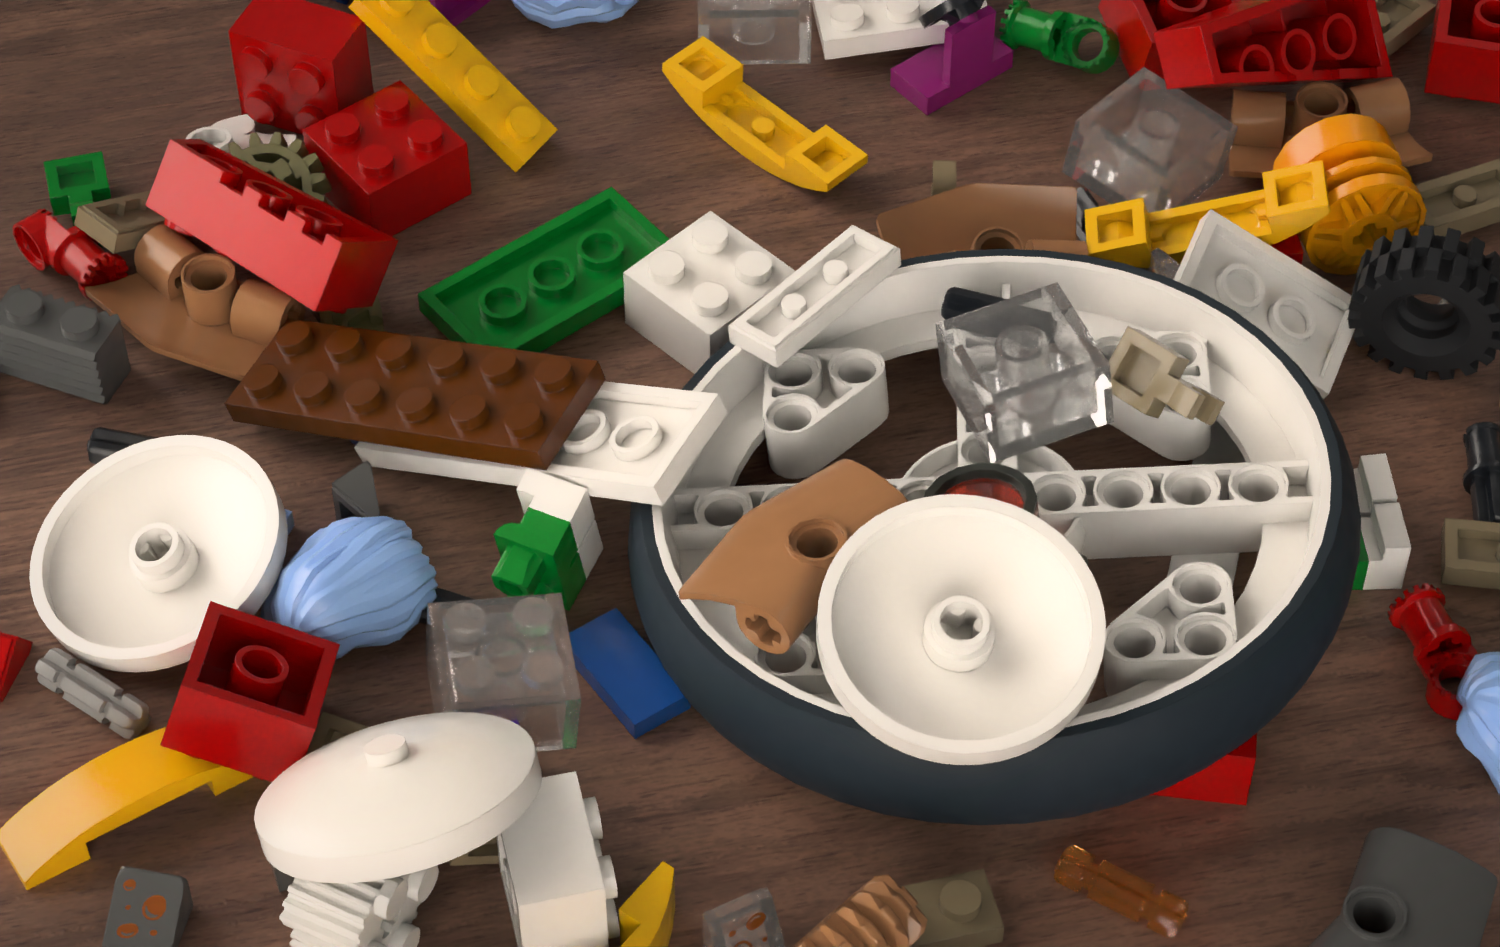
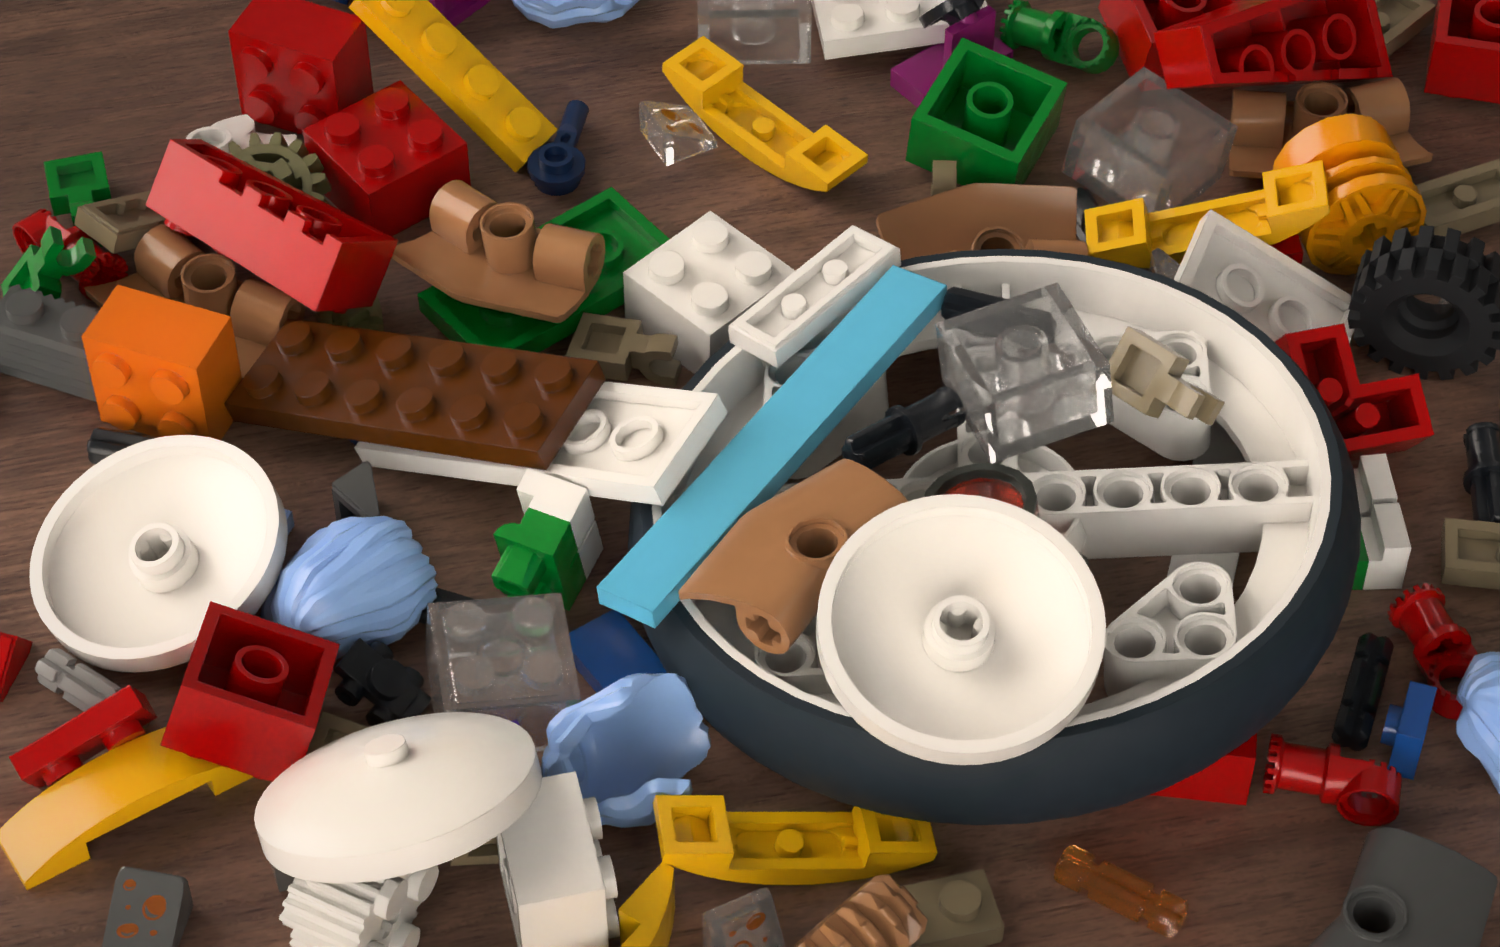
none -> green plate [1,226,96,300]
none -> red plate [9,684,157,789]
none -> orange brick [81,284,242,440]
none -> black piece [333,638,432,726]
none -> medium nougat panel [392,180,605,323]
none -> dark blue plate [527,100,589,196]
none -> light blue hair [541,673,711,828]
none -> dark tan plate [565,312,682,387]
none -> medium azure tile [596,265,947,628]
none -> clear slope [639,101,717,166]
none -> yellow slope [653,795,938,885]
none -> black axle [841,386,966,469]
none -> green brick [905,37,1067,186]
none -> red connector [1262,733,1402,826]
none -> red brick [1275,323,1434,461]
none -> black axle [1331,632,1394,751]
none -> blue plate [1380,681,1437,780]

